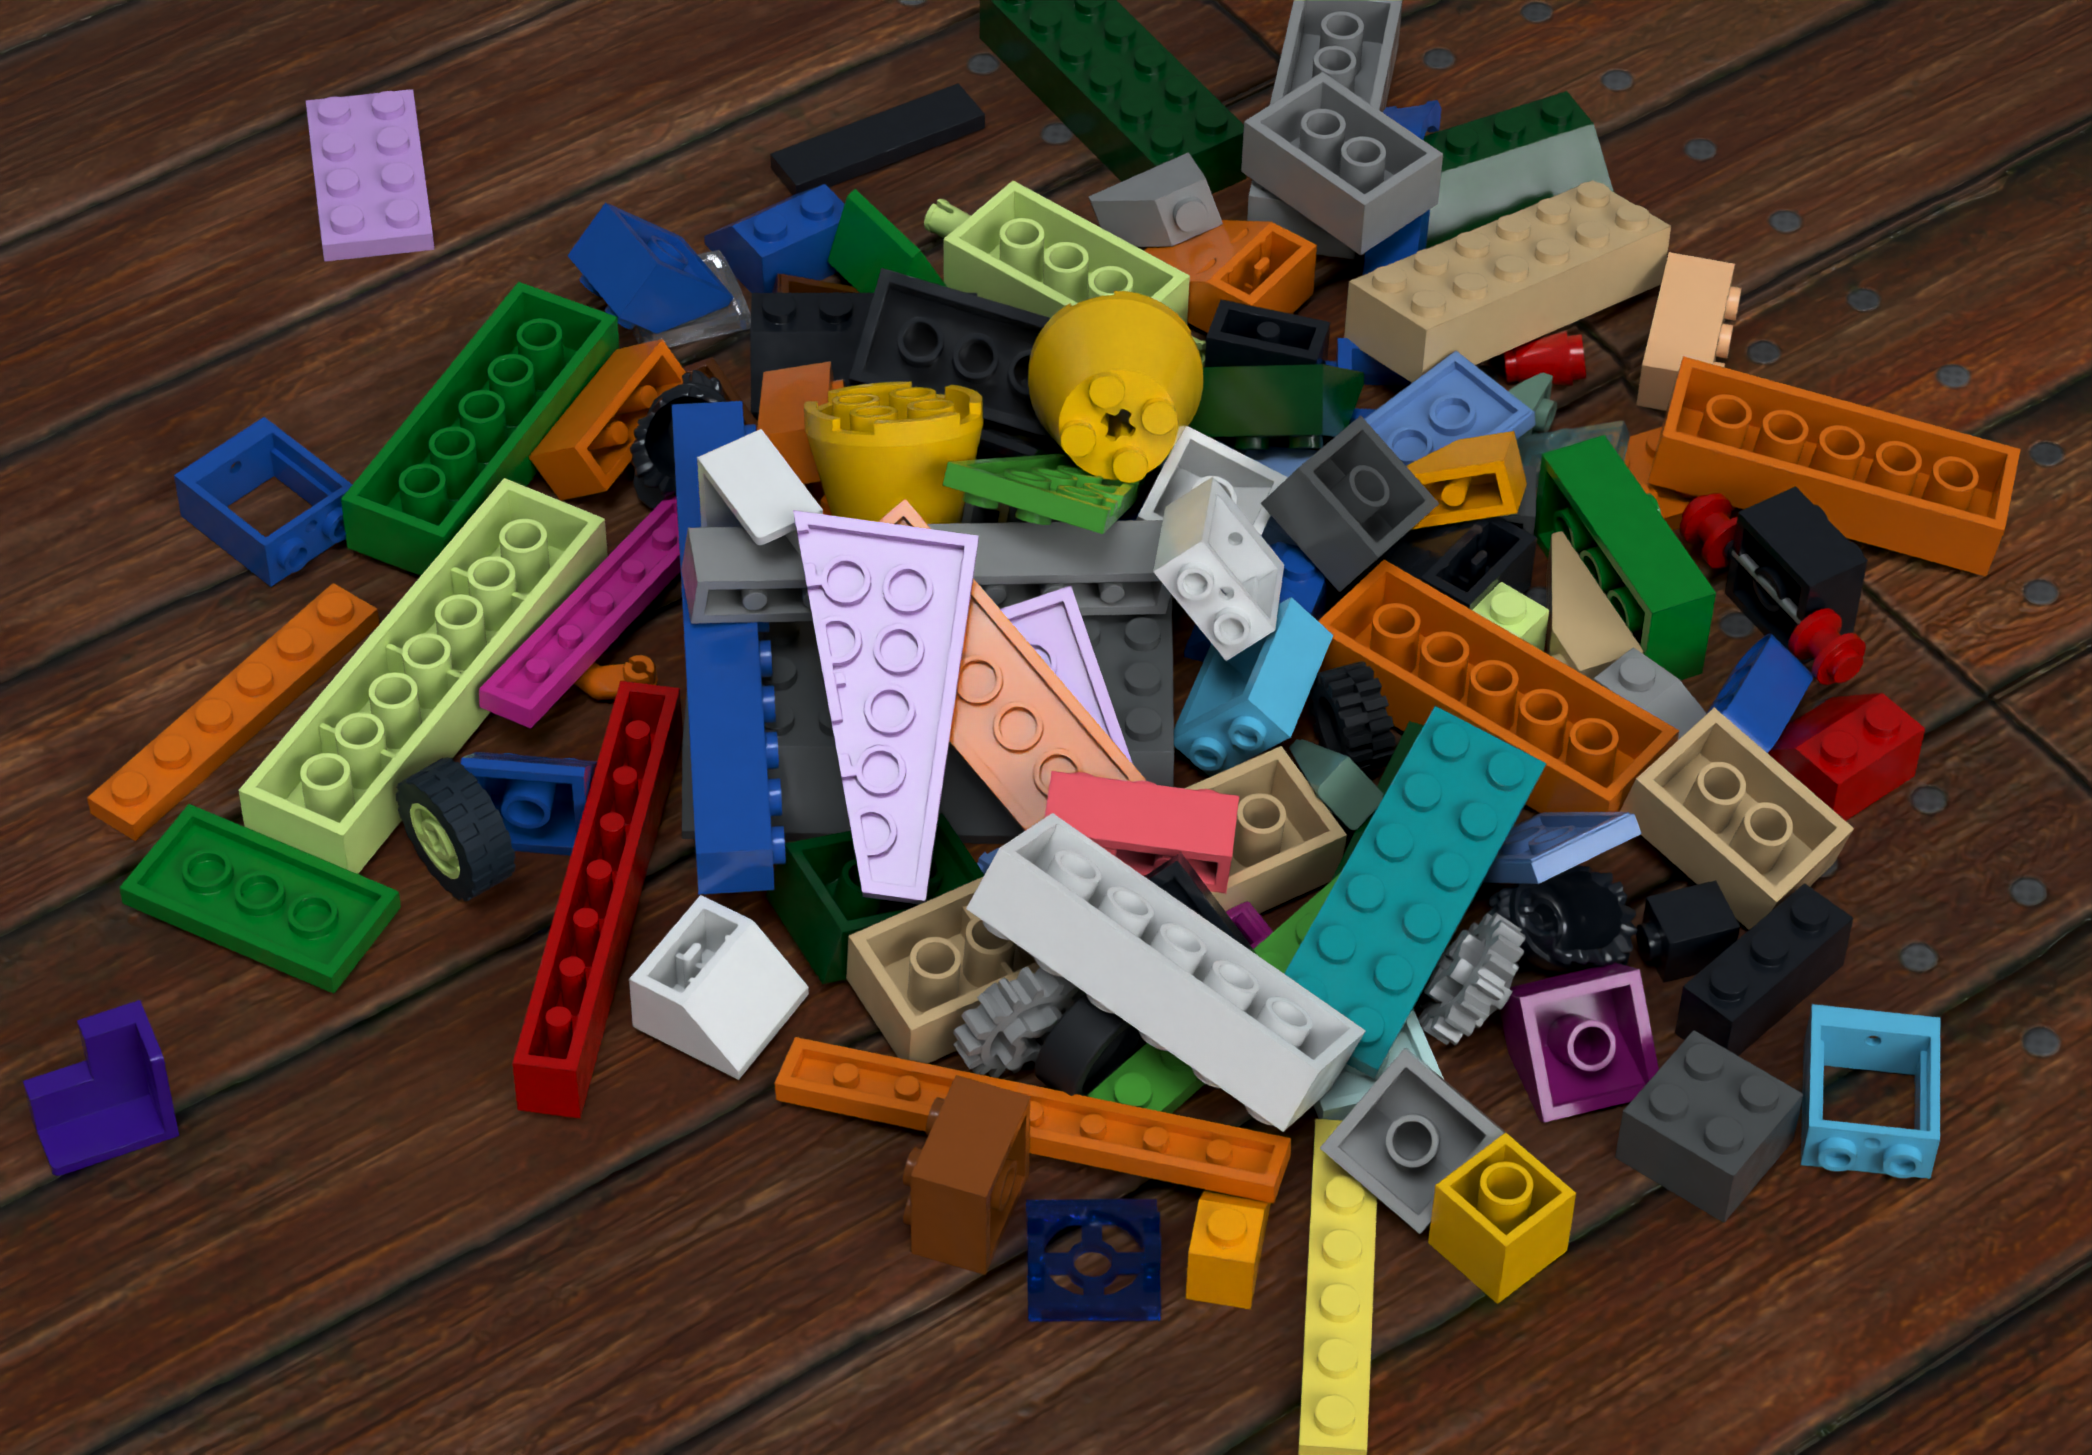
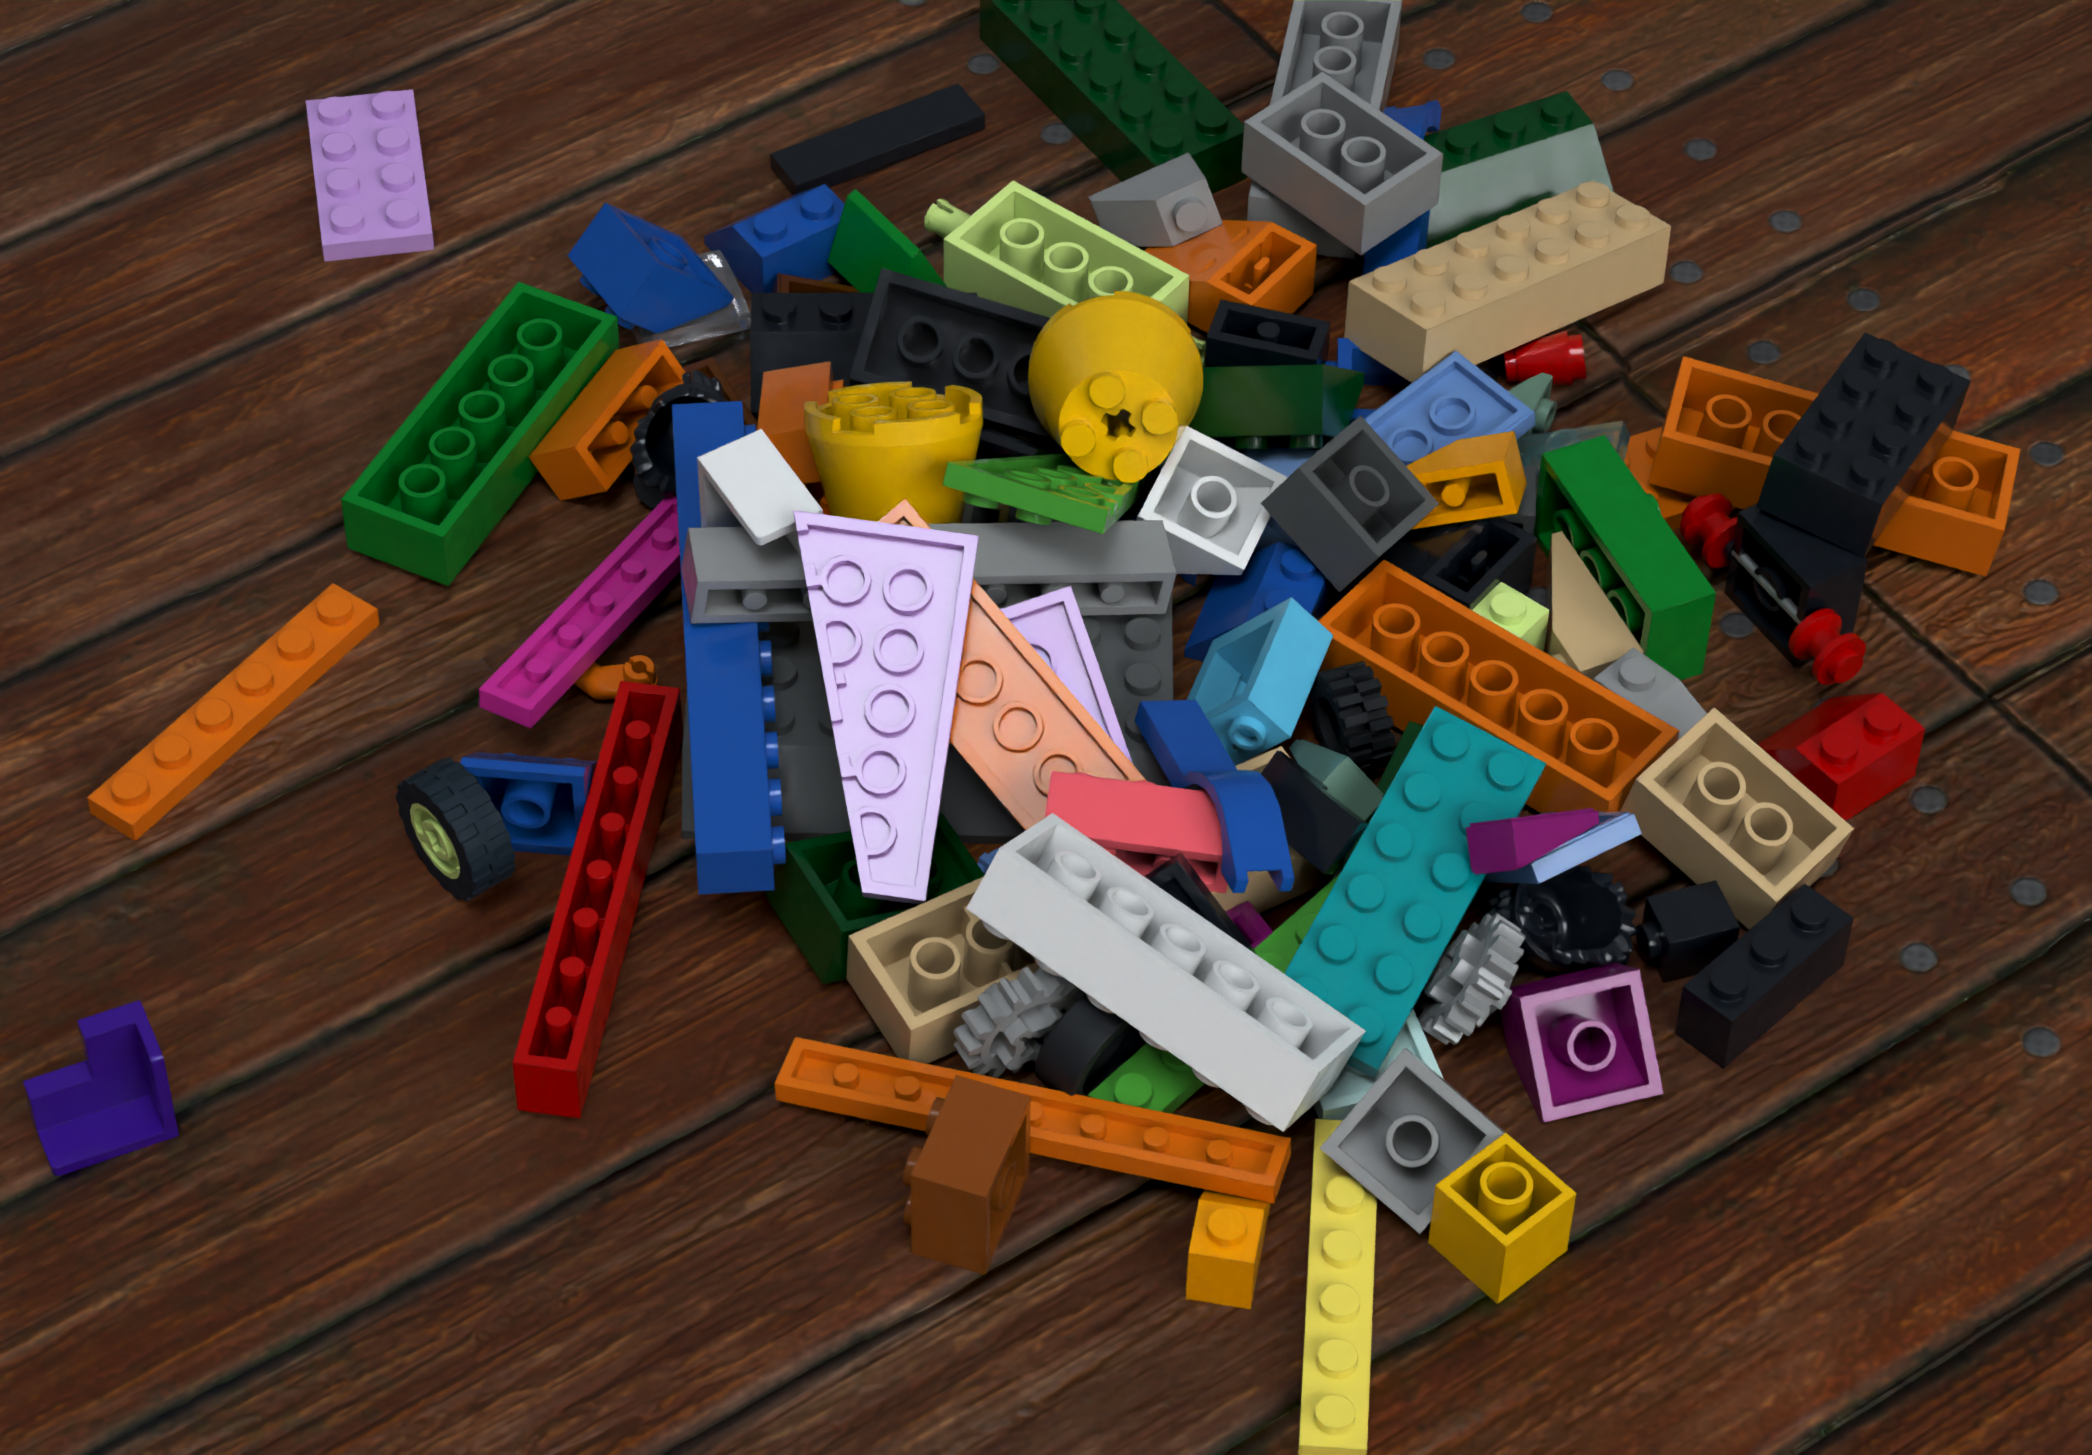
green plate [119,804,401,994] -> none
blue window [174,417,353,587] -> none
yellowish green brick [238,478,608,874] -> none
white slope [629,895,809,1080] -> none
clear blue piece [1026,1199,1161,1322] -> none
white window [1153,477,1284,661] -> none
dark grey brick [1615,1030,1803,1223] -> none
light nougat brick [1636,252,1742,411] -> none
blue beam [1706,633,1814,753] -> none
medium azure window [1801,1004,1940,1179] -> none
none -> blue piece [1135,700,1295,893]
none -> black slope [1261,750,1368,875]
none -> magenta slope [1466,808,1600,875]
none -> black brick [1756,332,1971,558]

